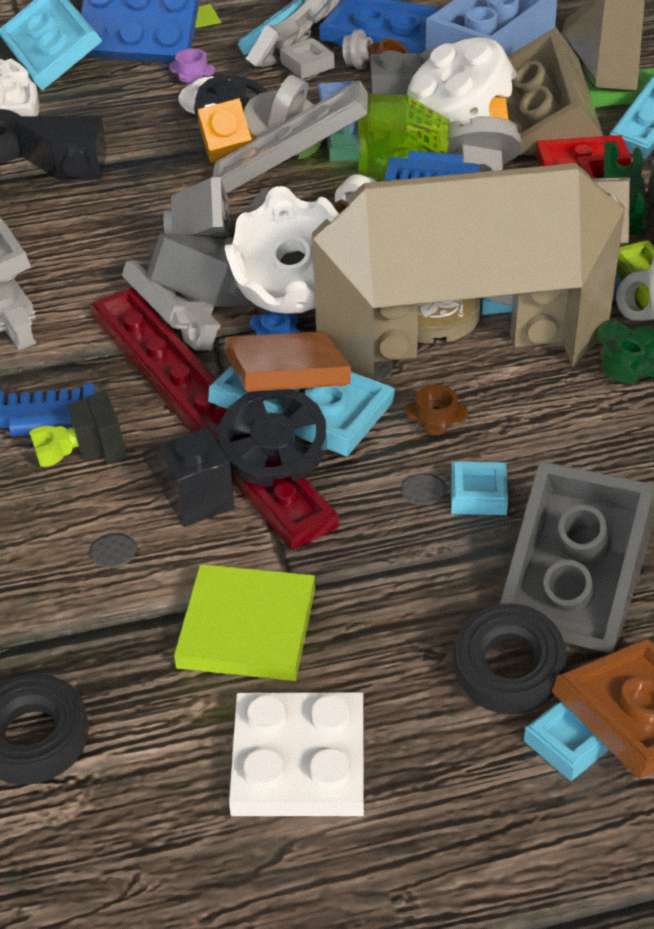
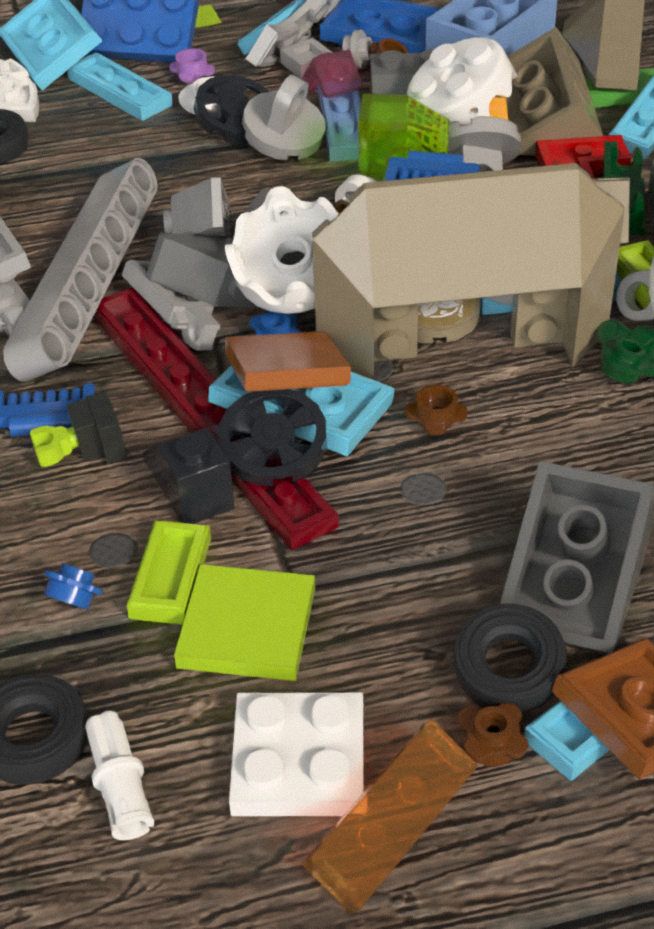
black slope [16,115,107,180] -> none
light orange brick [198,98,252,164] -> none
light grey tile [212,80,368,193] -> none
medium azure tile [451,462,508,515] -> none
none -> light grey beam [3,158,158,382]
none -> blue plate [43,563,103,610]
none -> medium azure tile [67,52,173,121]
none -> white axle [85,710,154,840]
none -> lime tile [127,520,211,625]
none -> clear orange tile [301,718,478,914]
none -> clear pink bracket [302,49,362,98]
none -> reddish brown plate [458,703,528,767]

